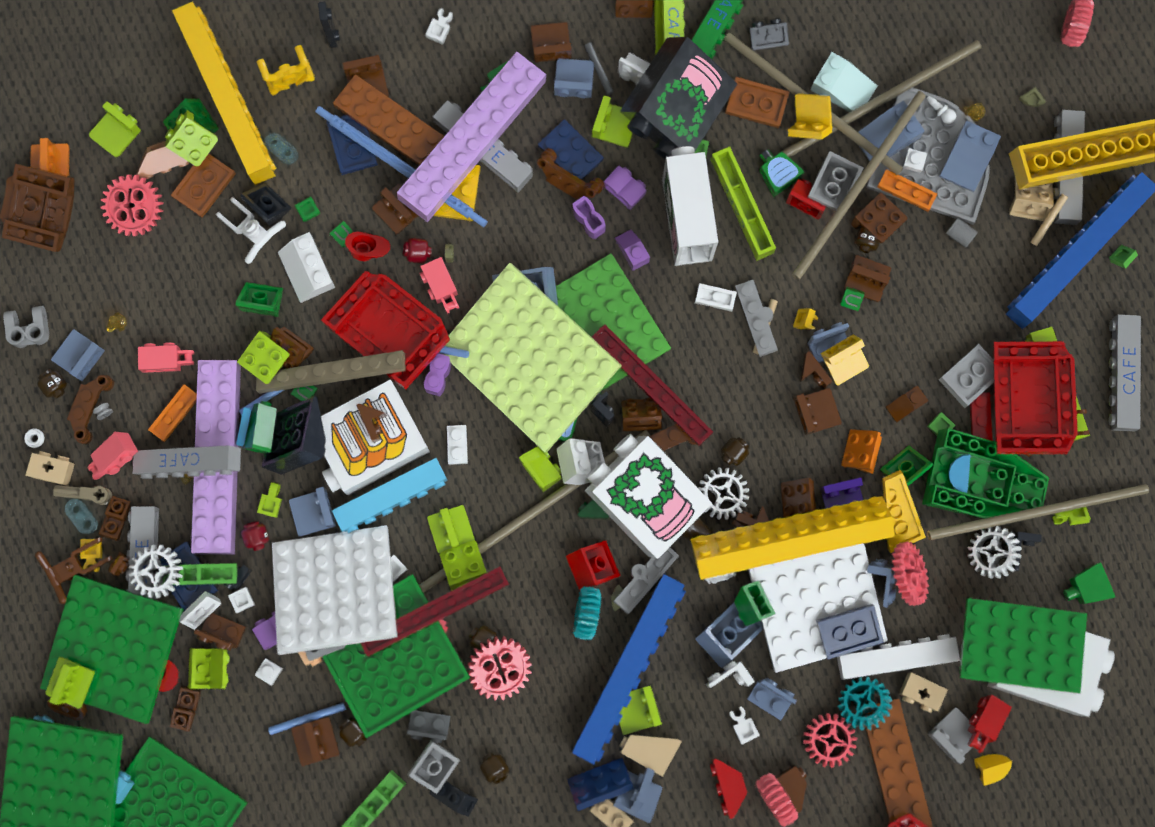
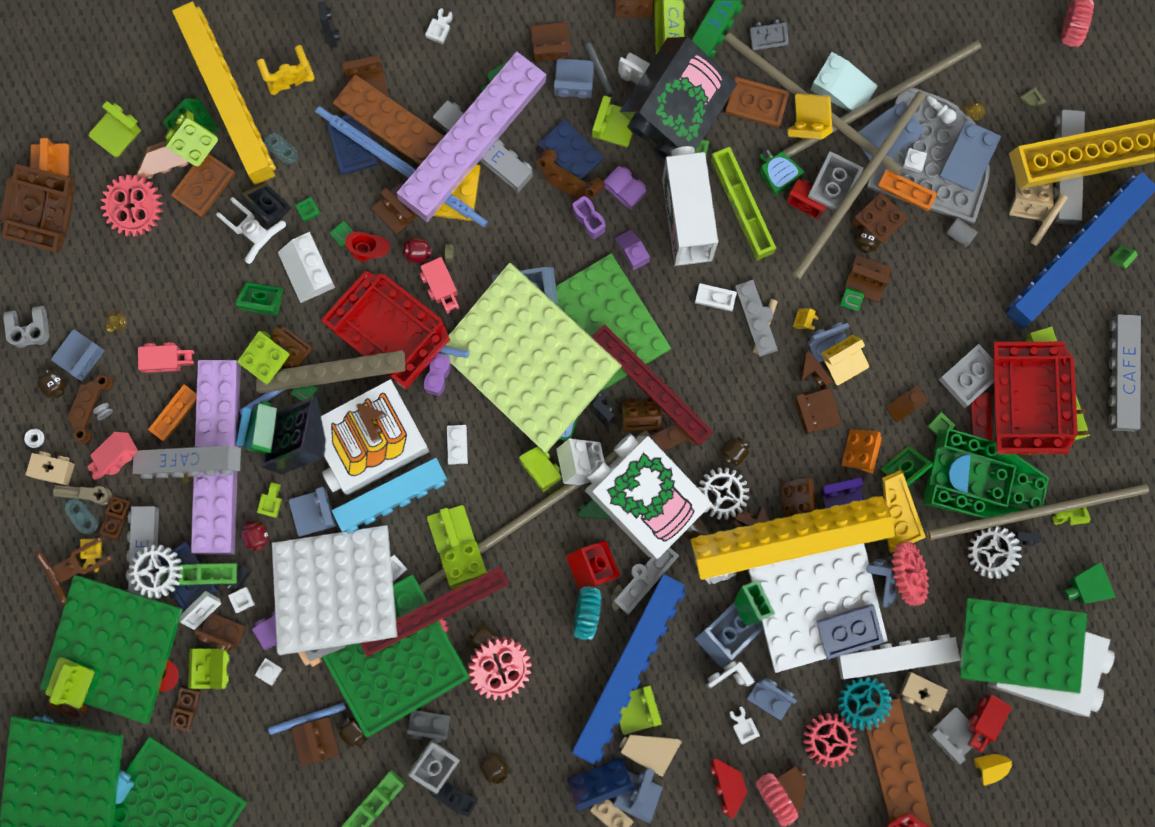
reddish brown slope [108,552,129,576] -> none

